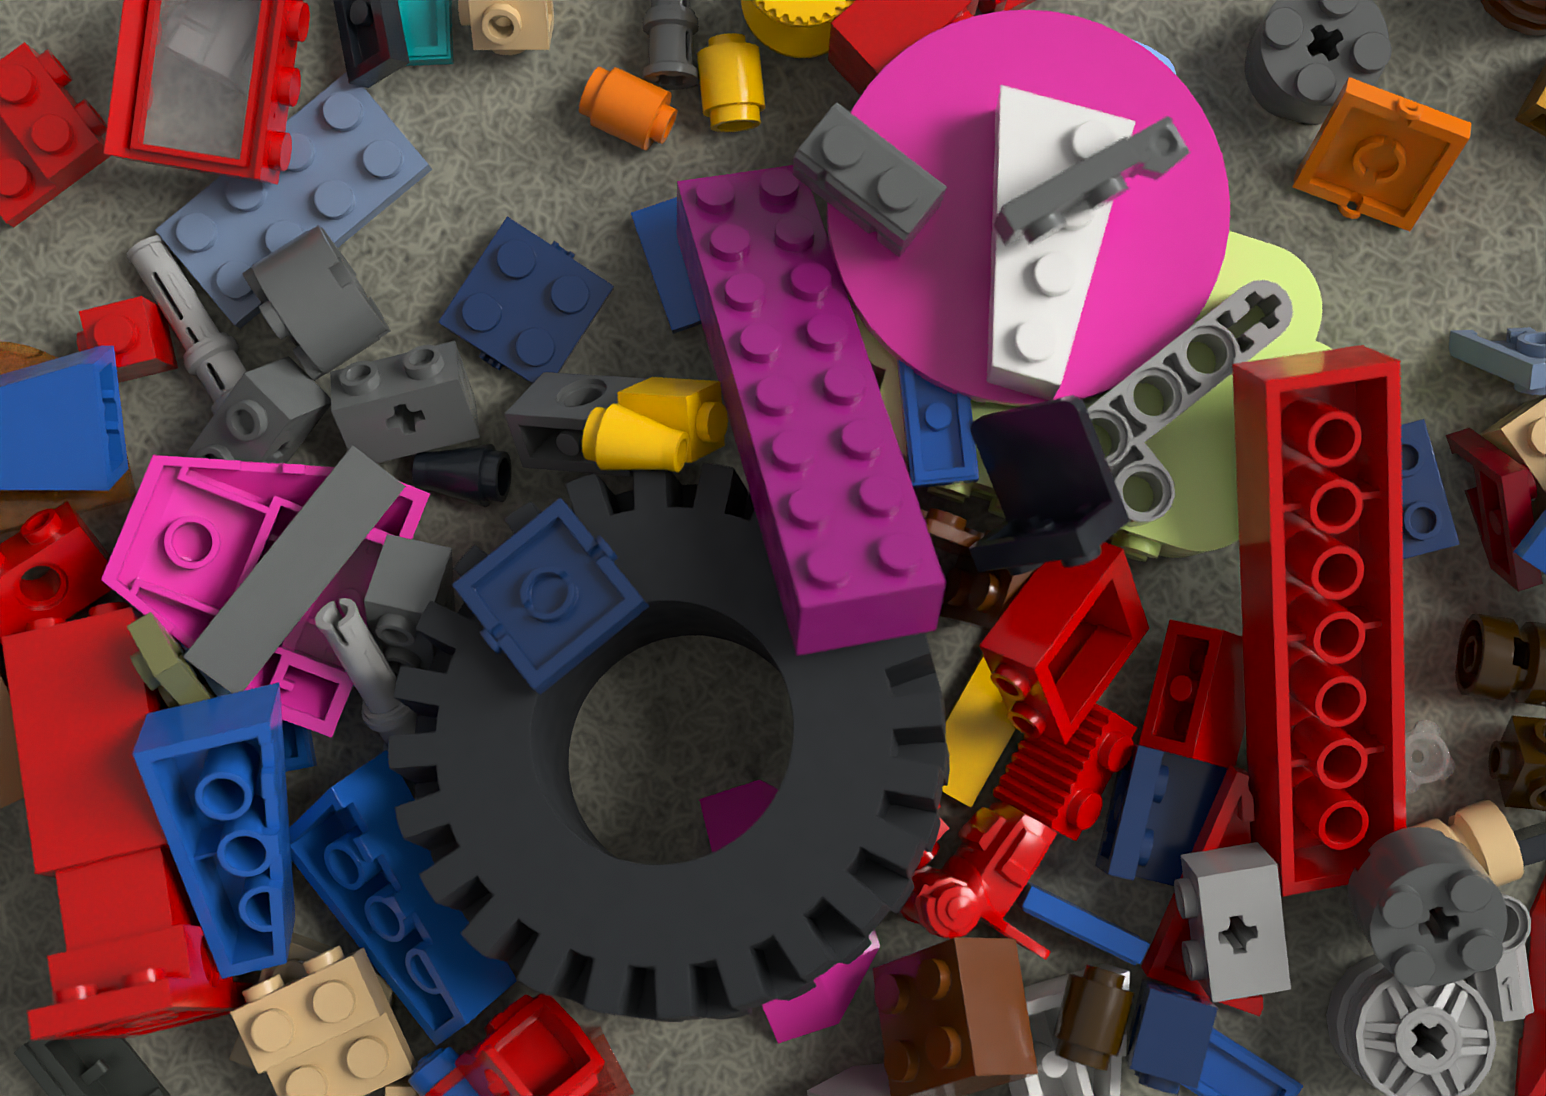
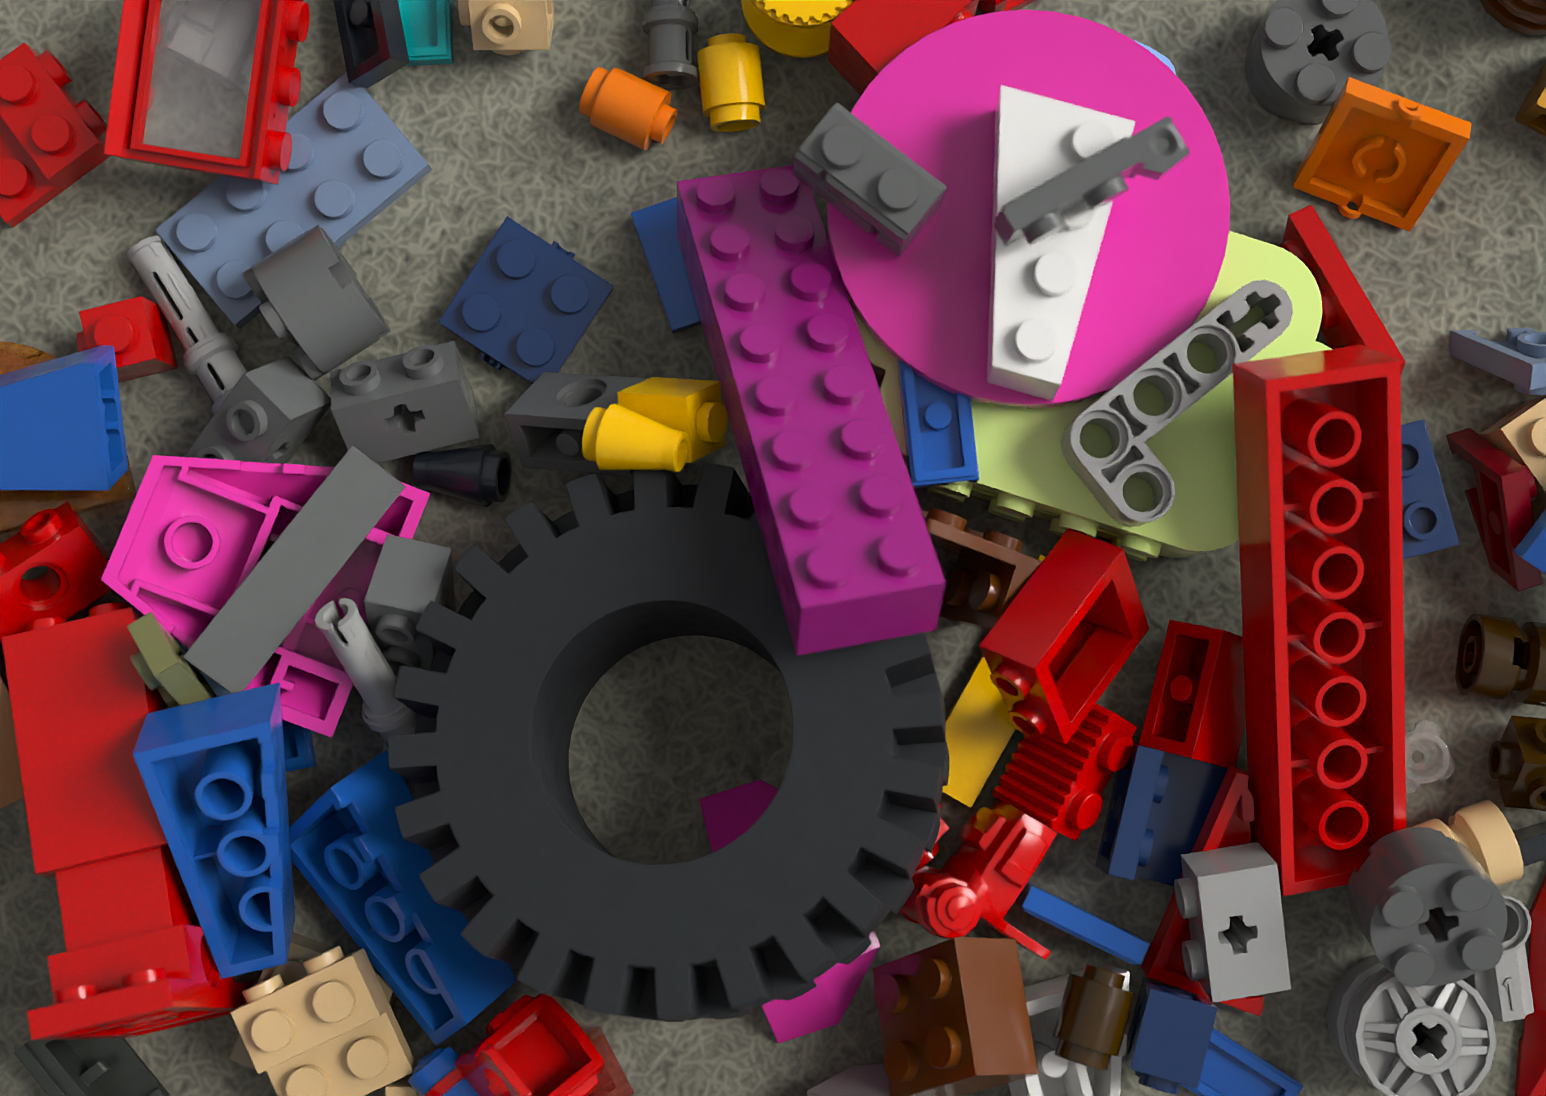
dark blue plate [452,497,649,695] -> none
black bracket [969,395,1130,575] -> none
none -> red wing [1279,205,1406,377]

